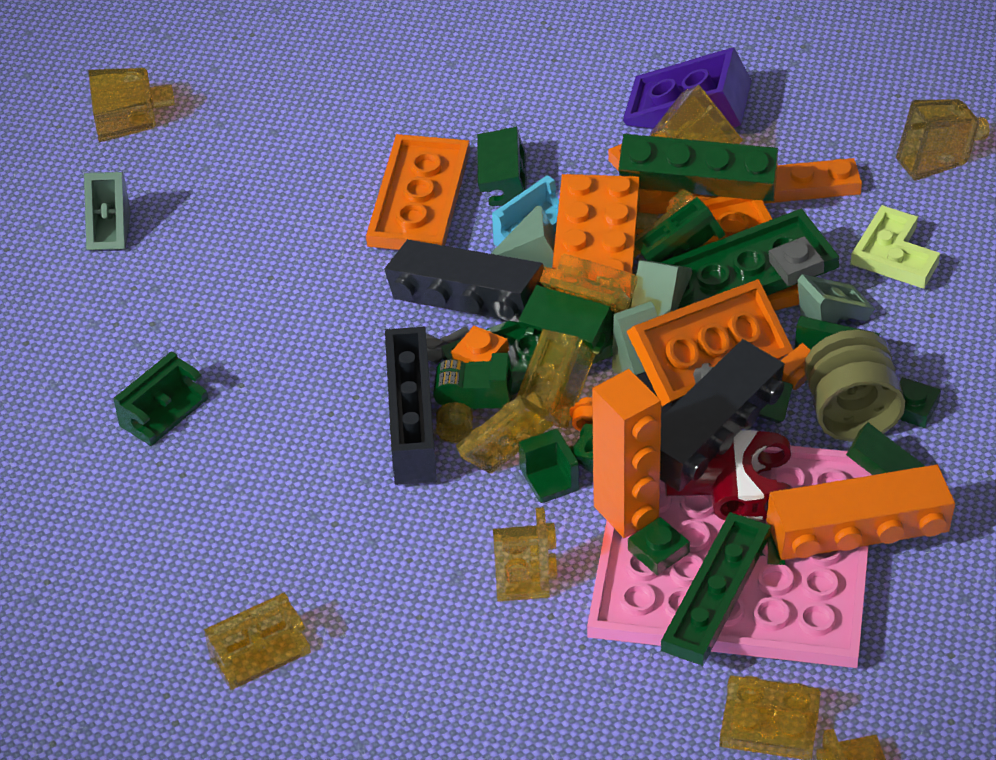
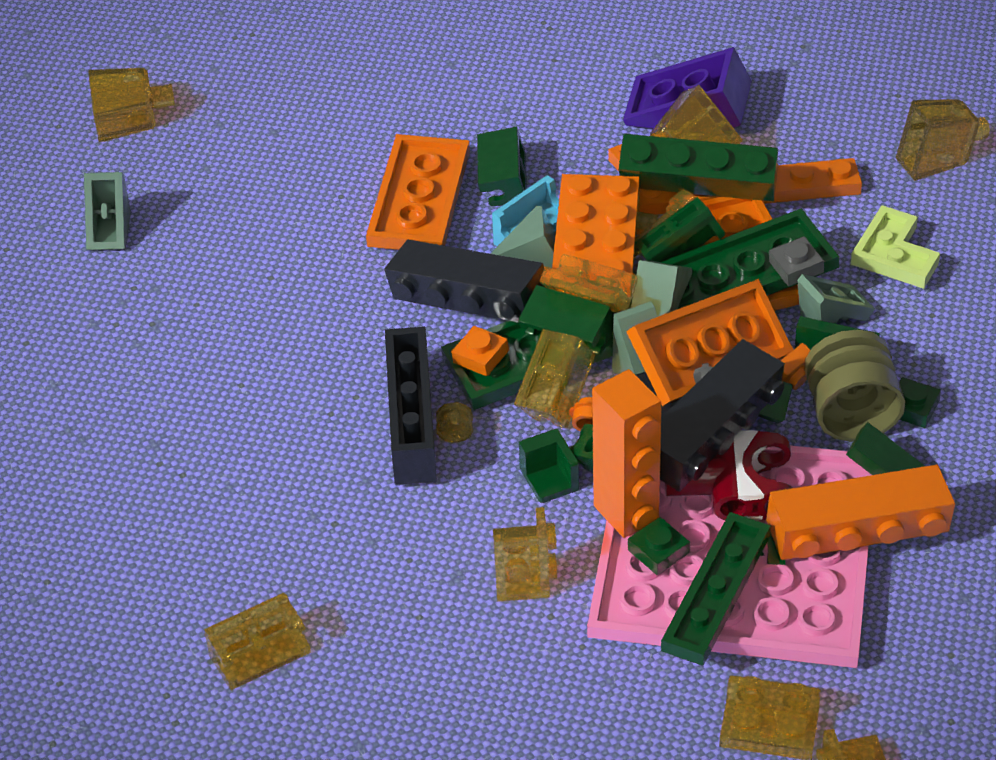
dark green hinge [113,351,208,446] -> none
dark grey hand [426,327,469,363] -> none
dark green leg [433,353,513,409] -> none
clear yellow bracket [456,392,554,474] -> none

